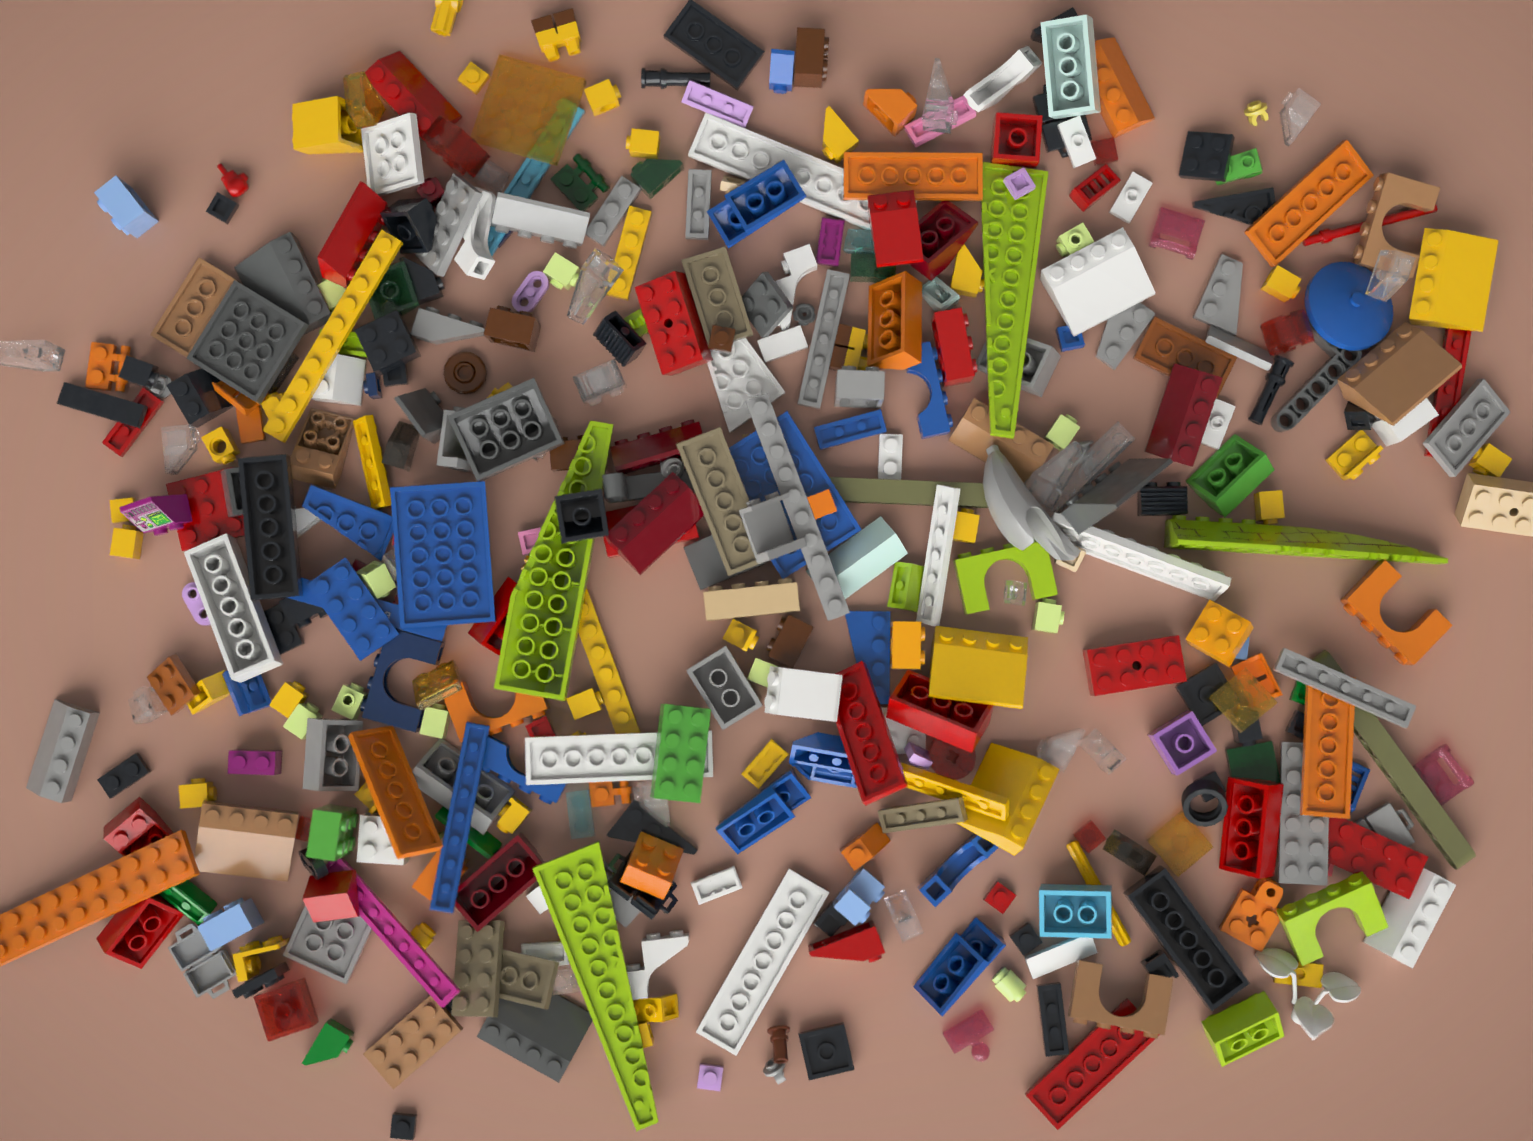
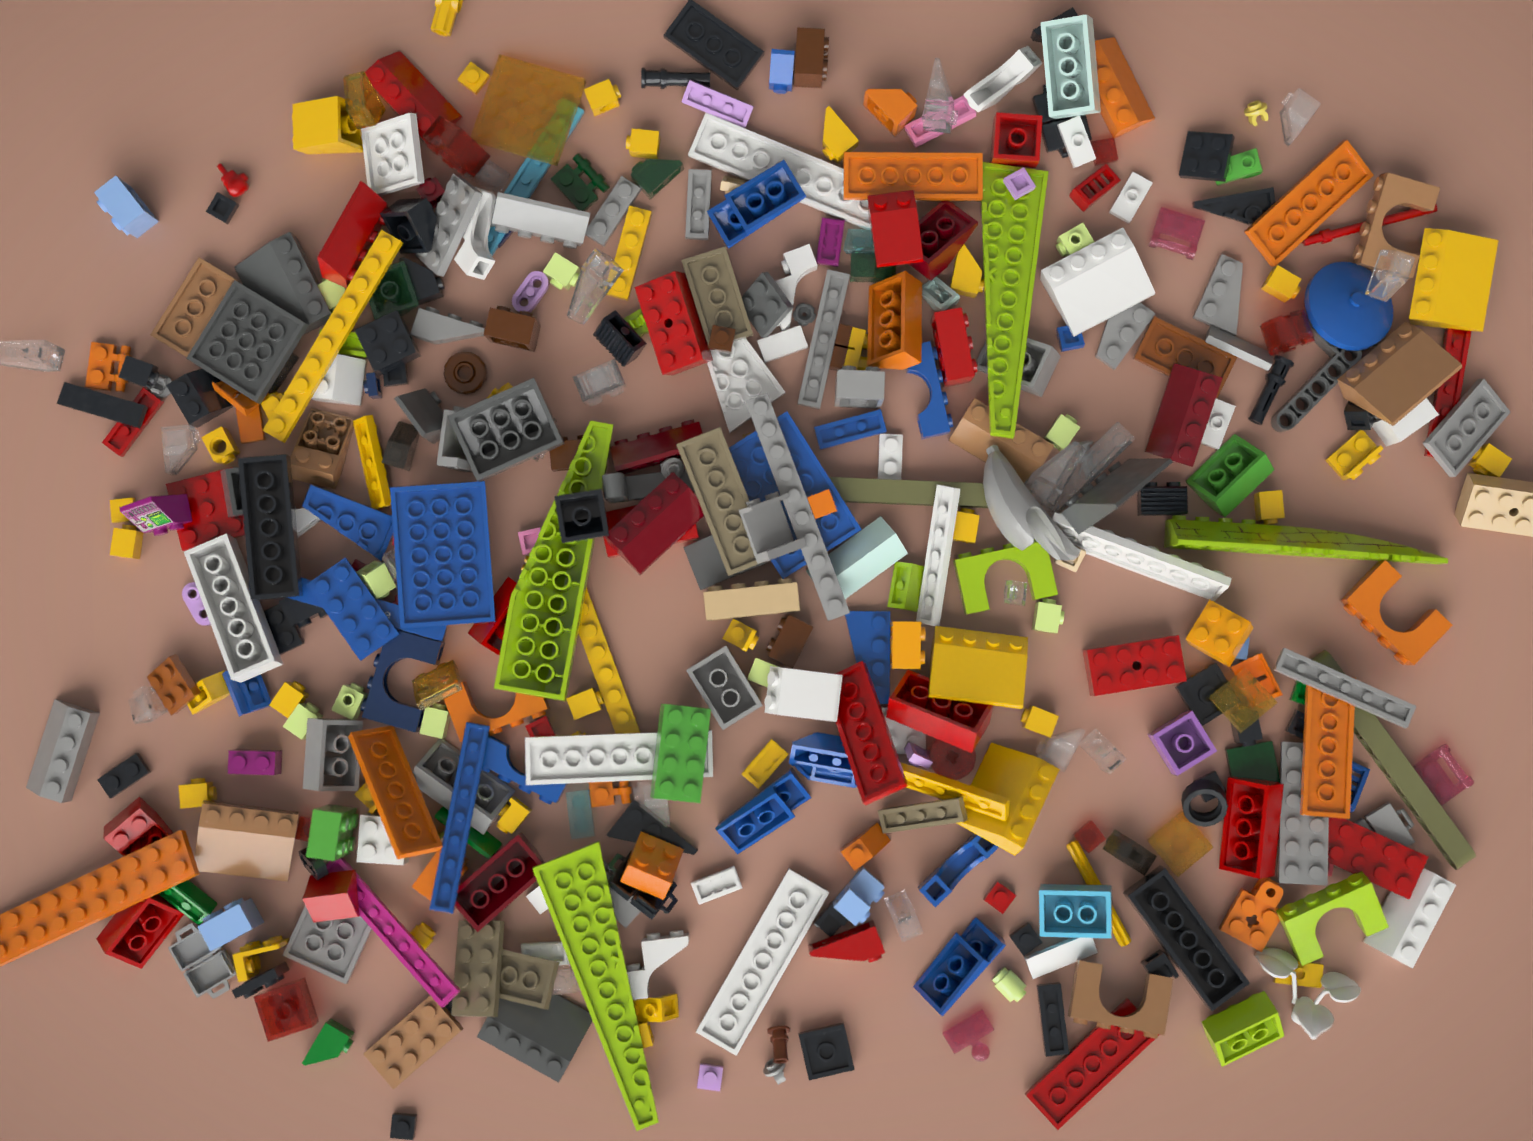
yellow hips [531,8,582,62] -> none
none -> yellow brick [1020,705,1059,738]

